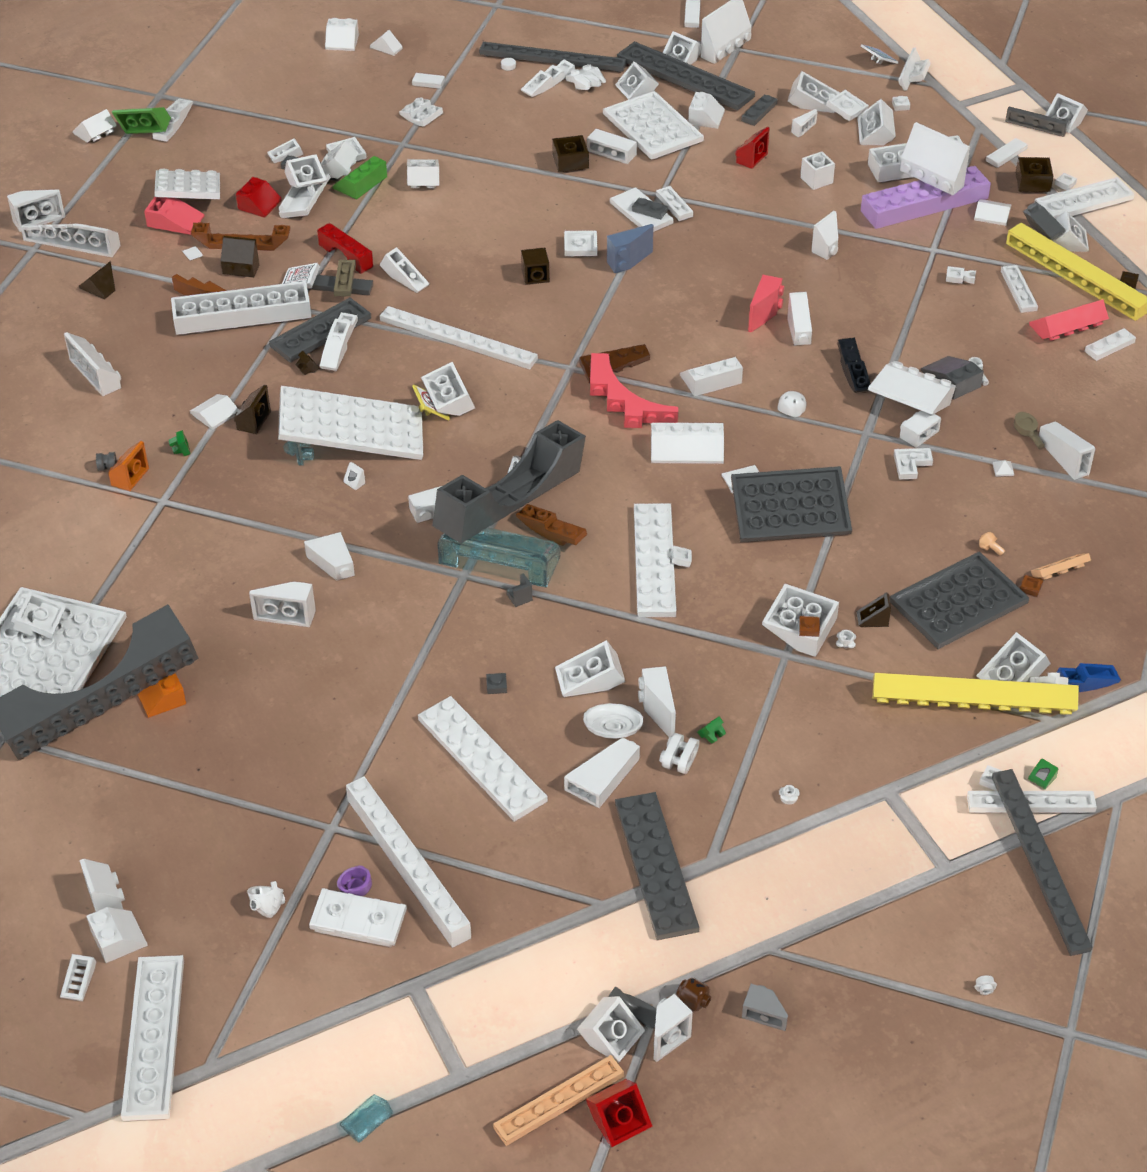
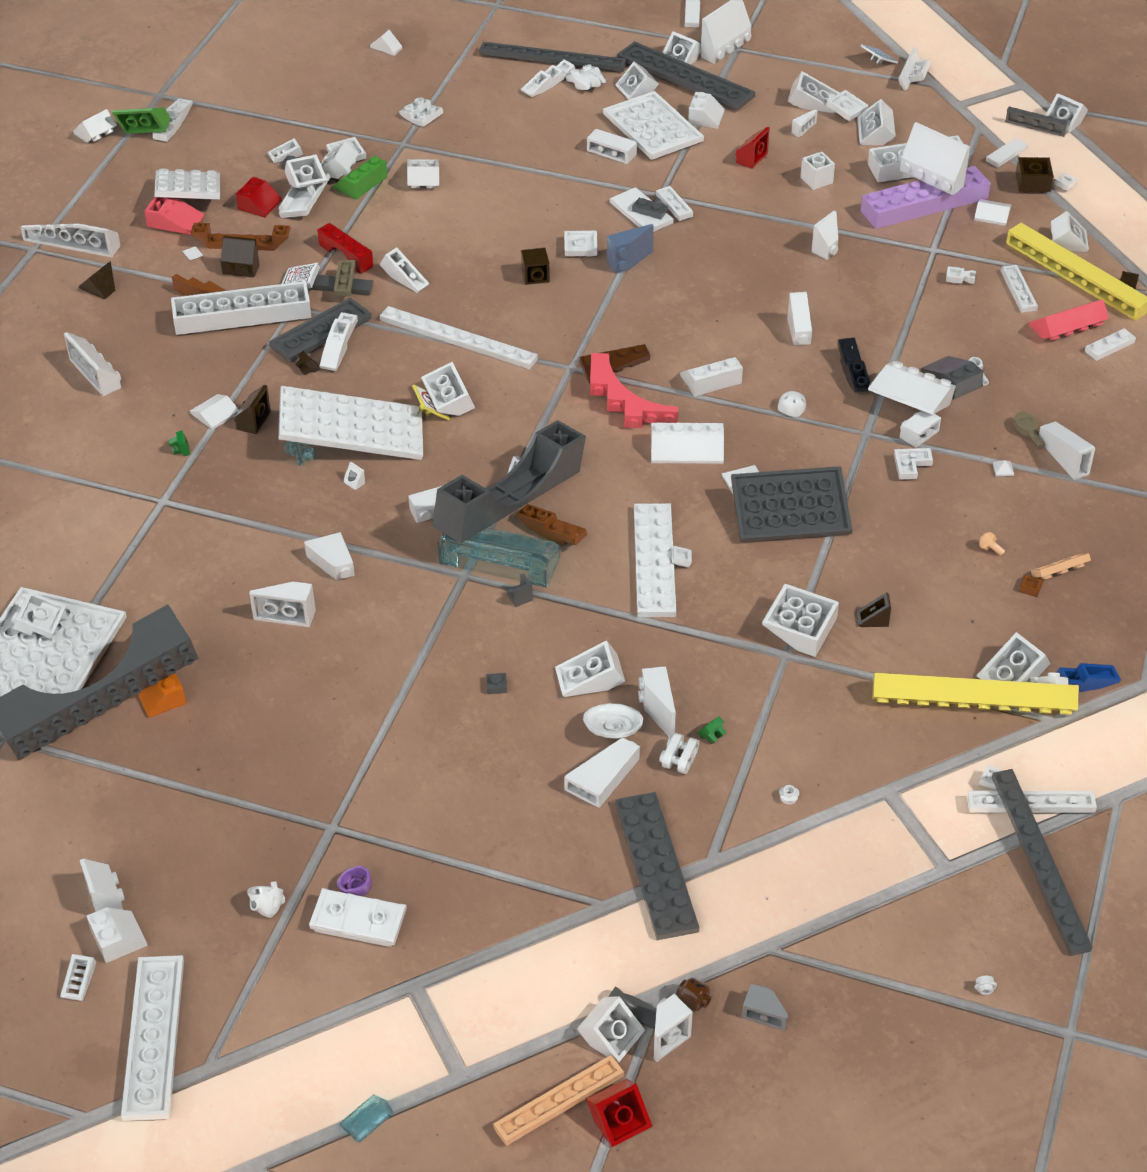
white slope [7,190,65,232] -> none
dark grey wheel [96,452,117,471] -> none
orange slope [108,441,149,491] -> none
white slope [325,18,359,51] -> none
white brick [346,777,471,948] -> none
white tile [412,73,445,89] -> none
white plate [418,696,548,822] -> none
white tile [501,58,516,71] -> none
dark brown brick [552,135,589,172] -> none
dark grey plate [741,94,778,126] -> none
coral slope [748,275,785,332] -> none
dark orange plate [799,616,820,637] -> none
white plate [836,630,856,649] -> none
dark grey plate [890,551,1029,649] -> none
white plate [892,96,910,111] -> none
dark grey slope [1023,202,1066,241] -> none
green slope [1028,758,1059,790] -> none
white plate [1034,177,1135,218] -> none

